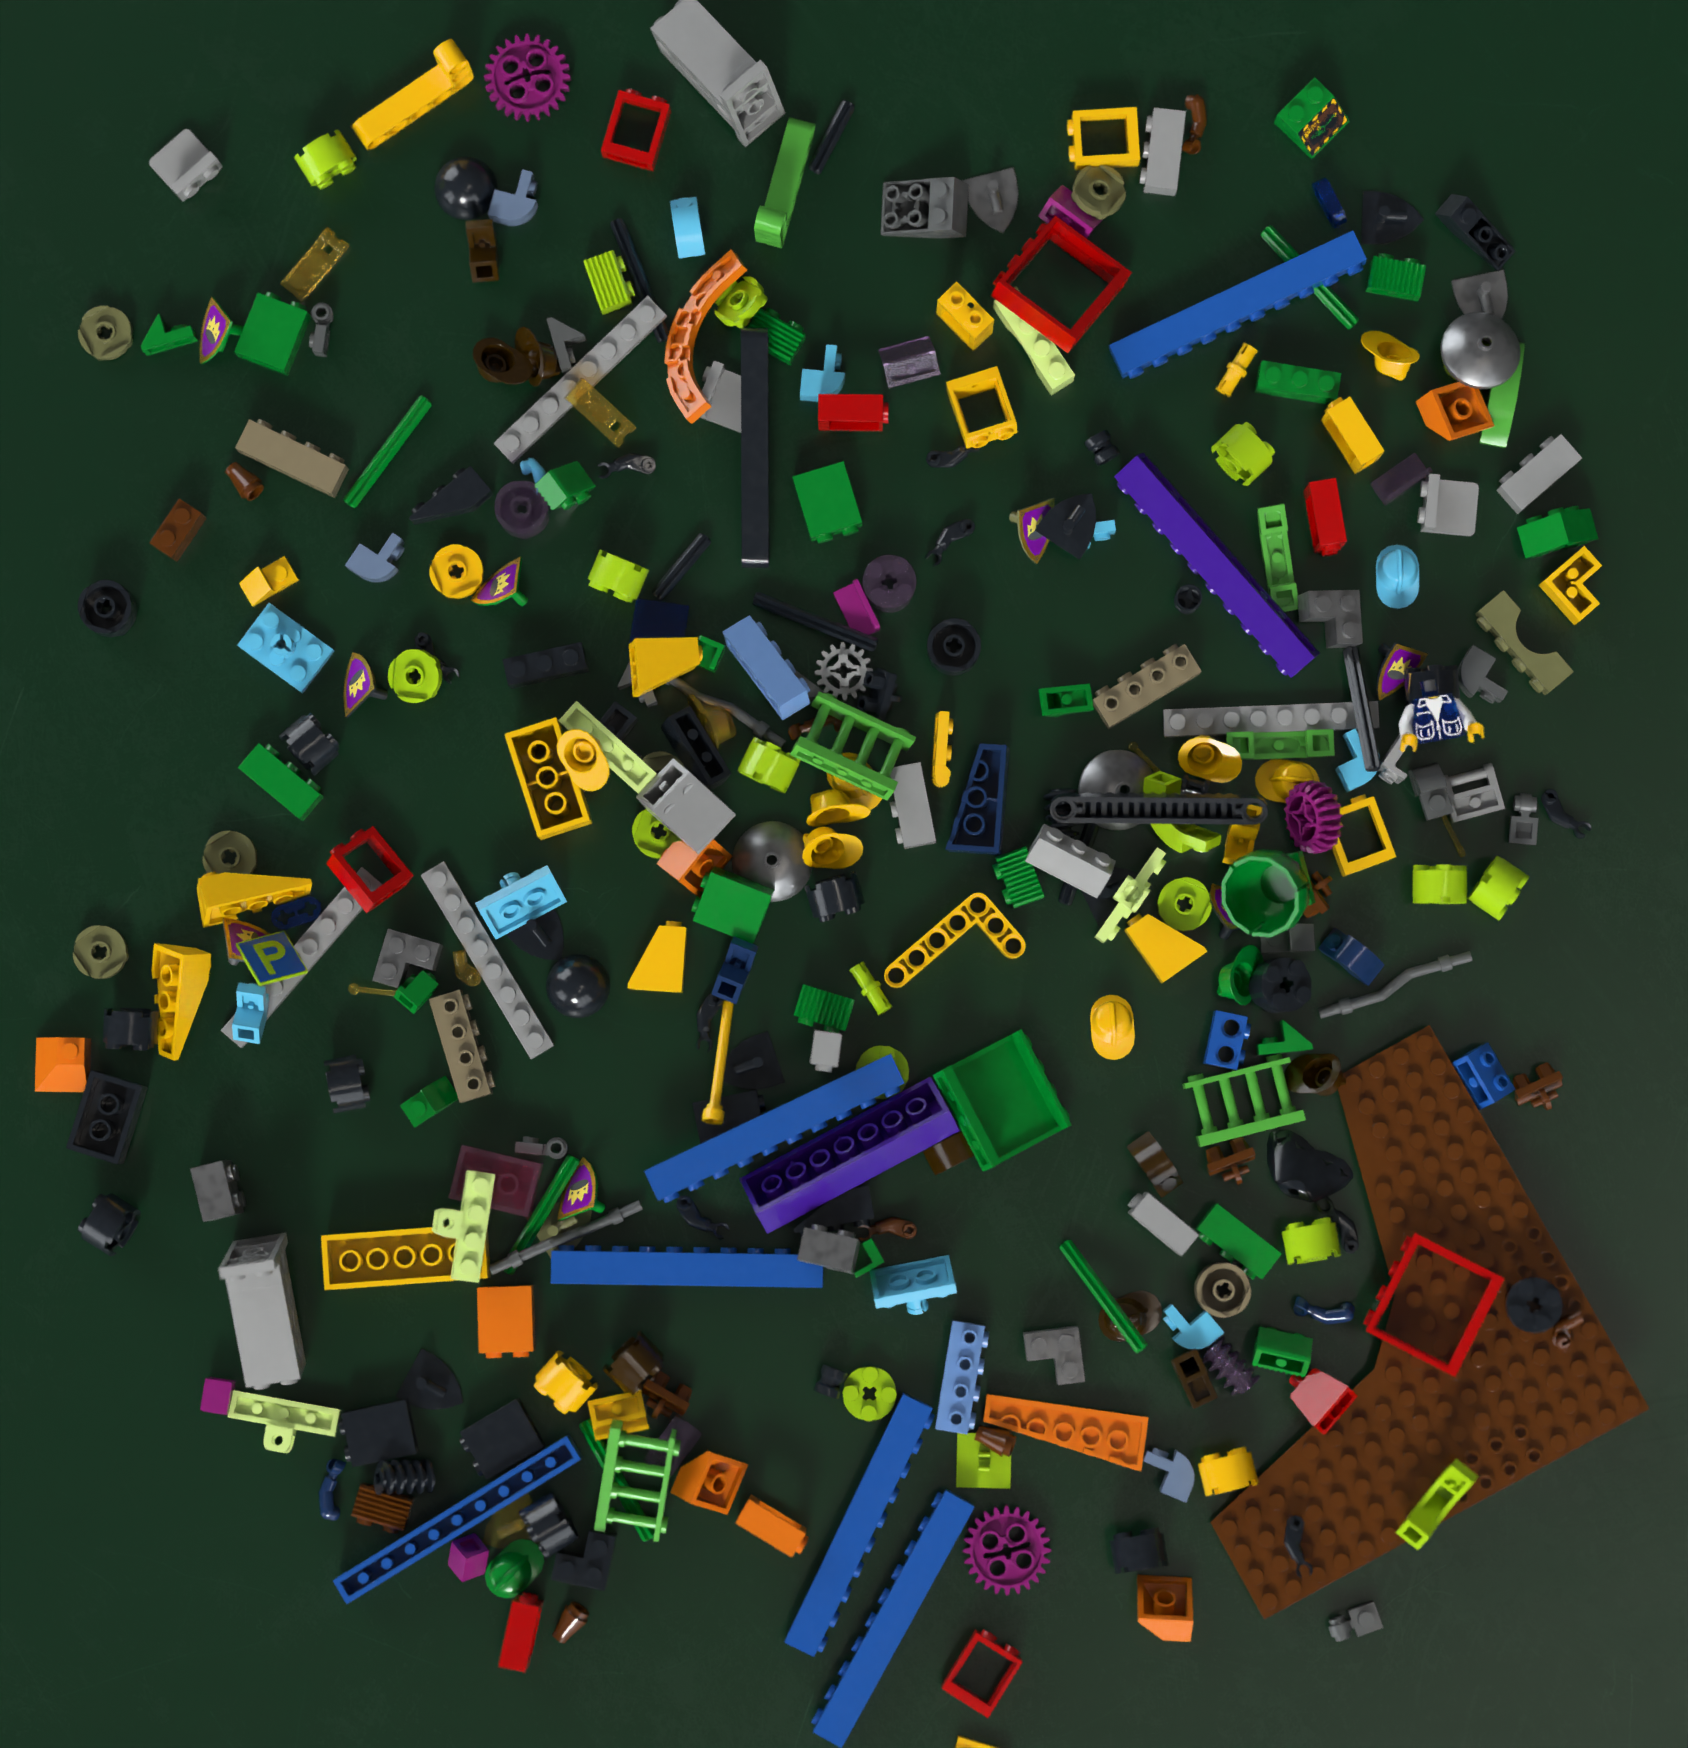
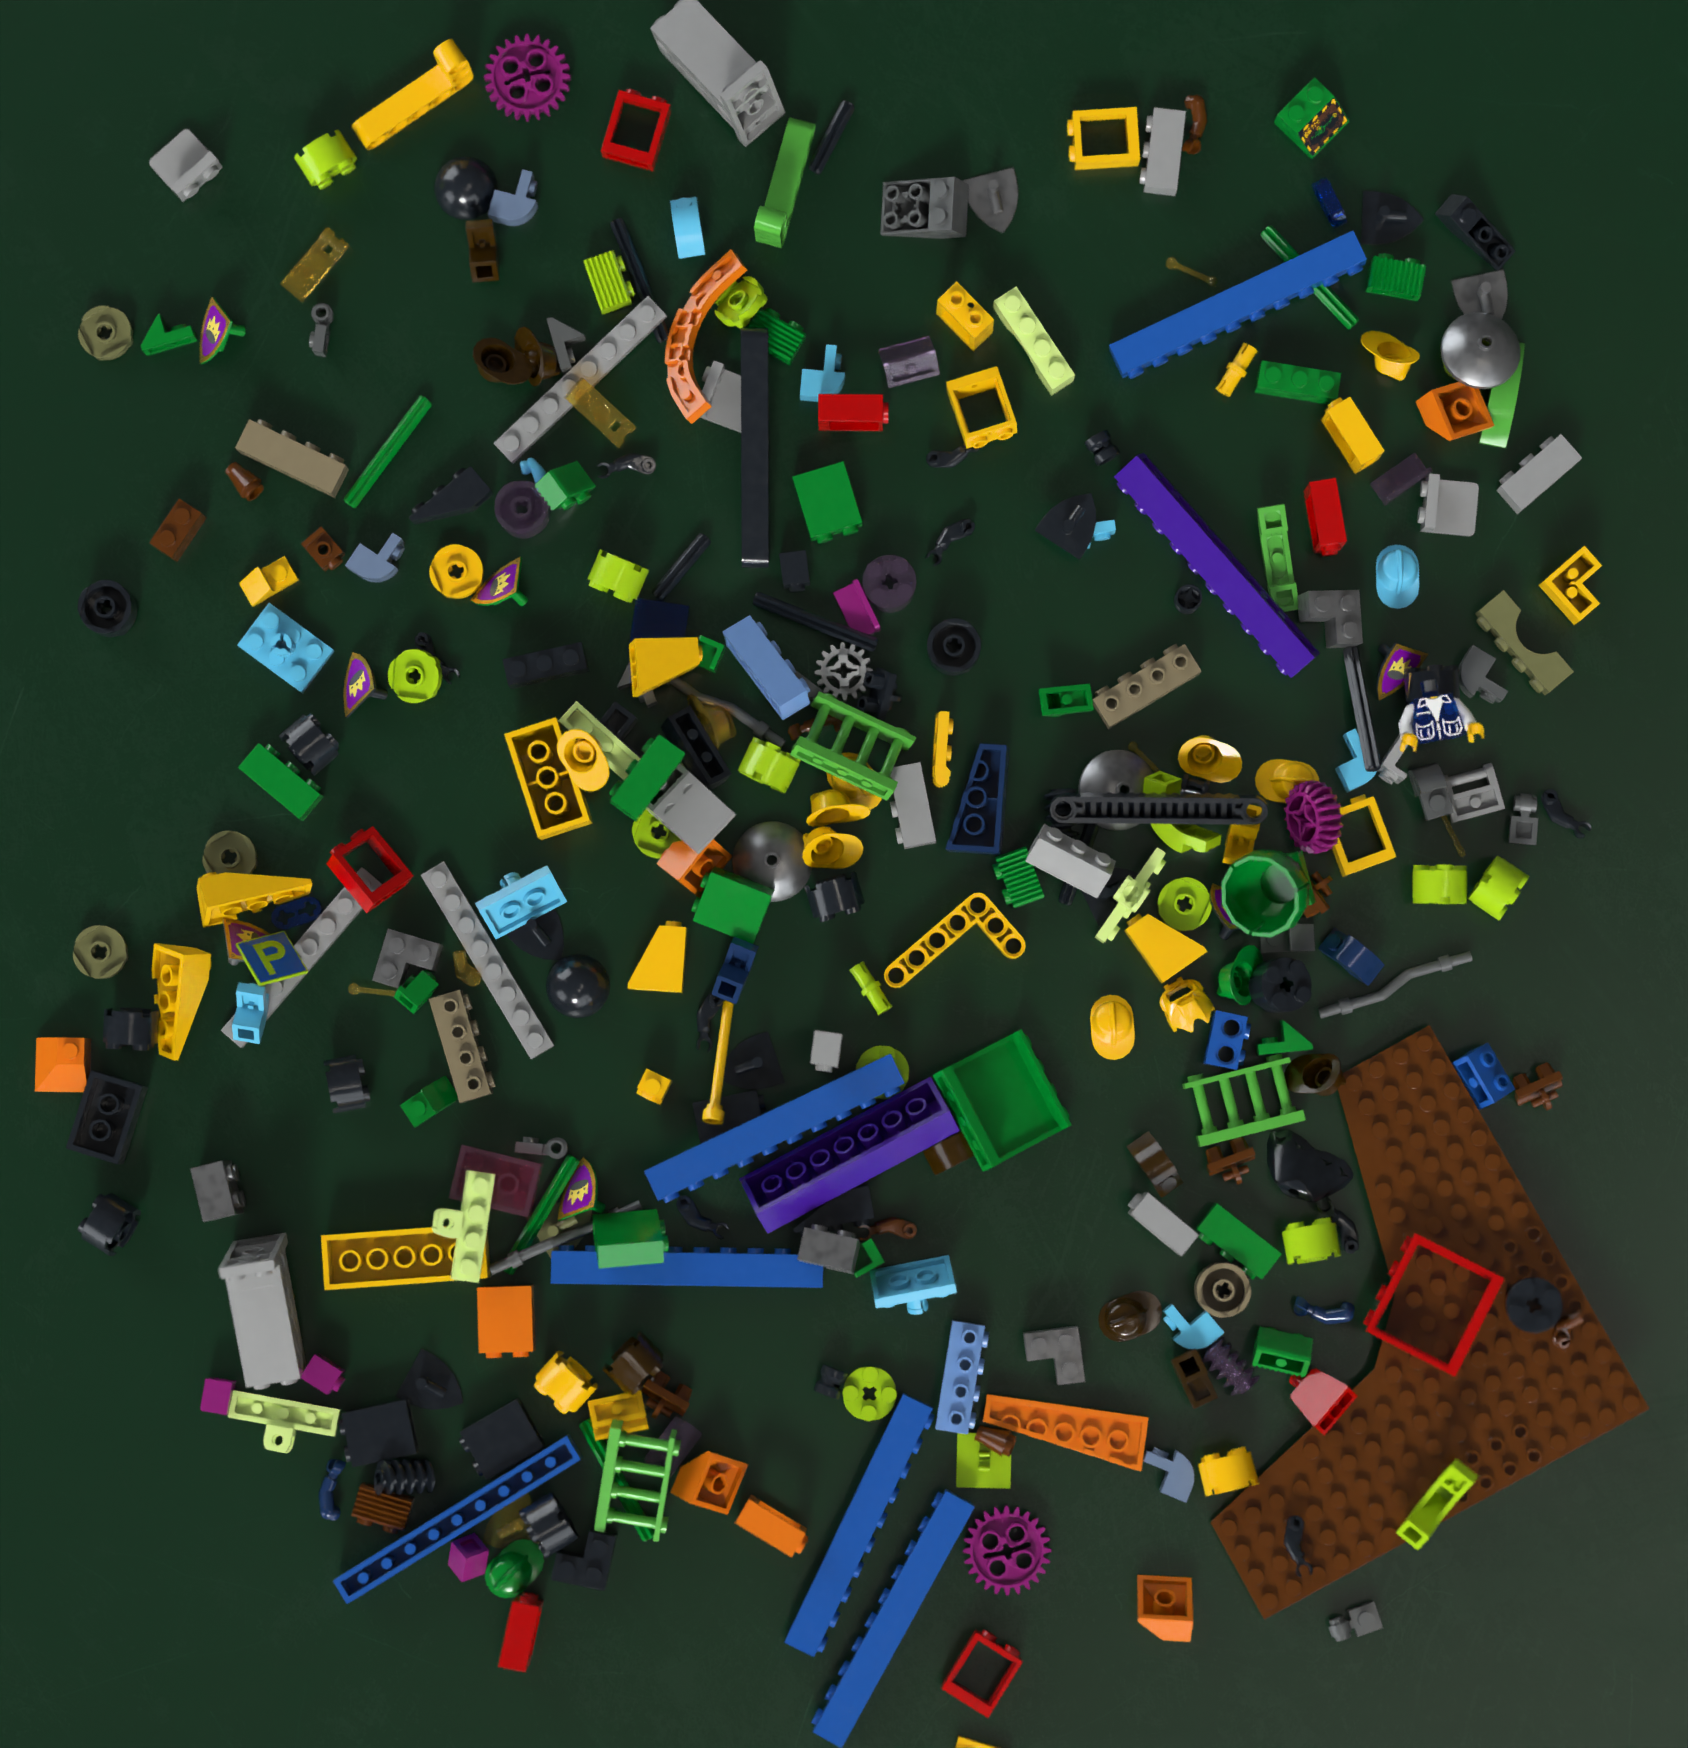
green brick [234,292,311,376] -> none
reddish brown cone [552,1601,589,1644] -> none
green brick [794,984,855,1034] -> none
red window [991,215,1132,353] -> none
shield [1009,498,1054,564] -> none
magenta panel [1038,185,1103,239] -> none
green axle [1060,1239,1147,1353] -> none
olive plate [1071,165,1126,219] -> none
black brick [1110,1528,1169,1574] -> none
light grey plate [1163,701,1379,737] -> none
lime brick [1211,422,1275,486] -> none
bright green slope [1226,729,1335,760] -> none
green brick [1517,506,1599,558] -> none
none -> reddish brown brick [301,527,346,572]
none -> magenta brick [301,1353,346,1395]
none -> green brick [592,1209,669,1268]
none -> green brick [609,734,685,822]
none -> yellow brick [637,1068,672,1105]
none -> black brick [779,550,810,592]
none -> yellow helmet [1159,977,1215,1032]
none -> clear yellow hinge [1166,258,1218,287]

